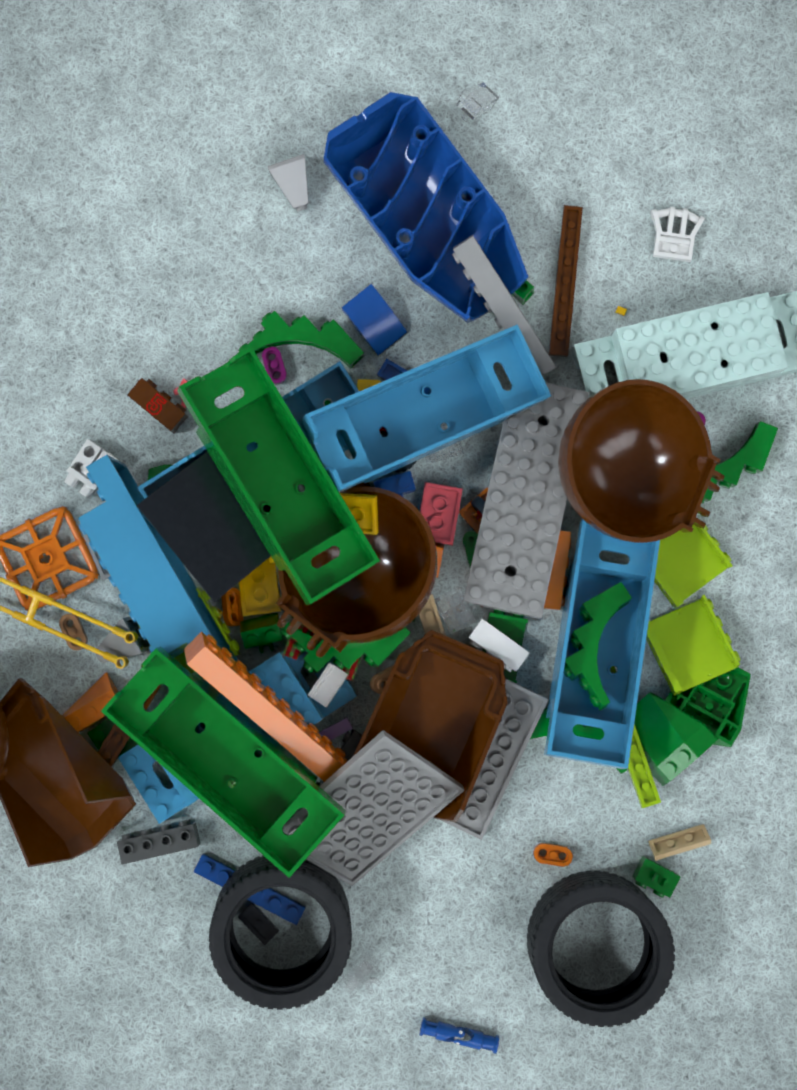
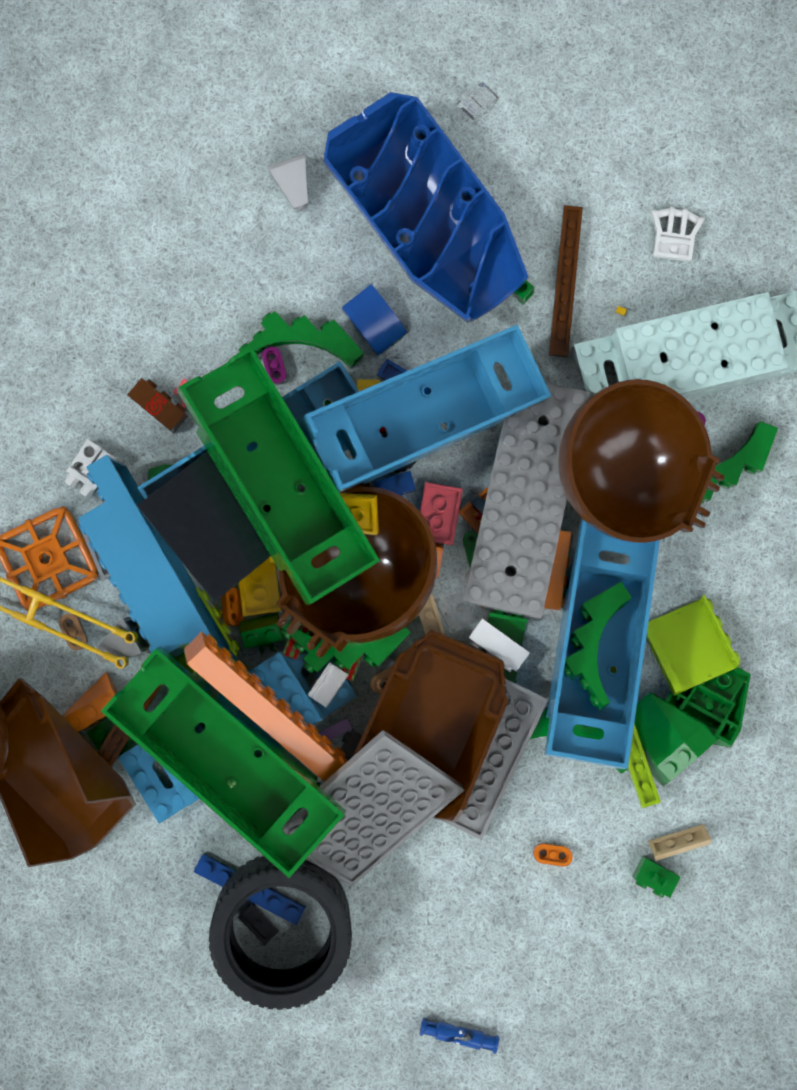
dark grey brick [117,819,201,865] -> none
light grey brick [452,235,556,376] -> none
black tyre [527,871,675,1027] -> none
lime panel [654,525,733,608] -> none

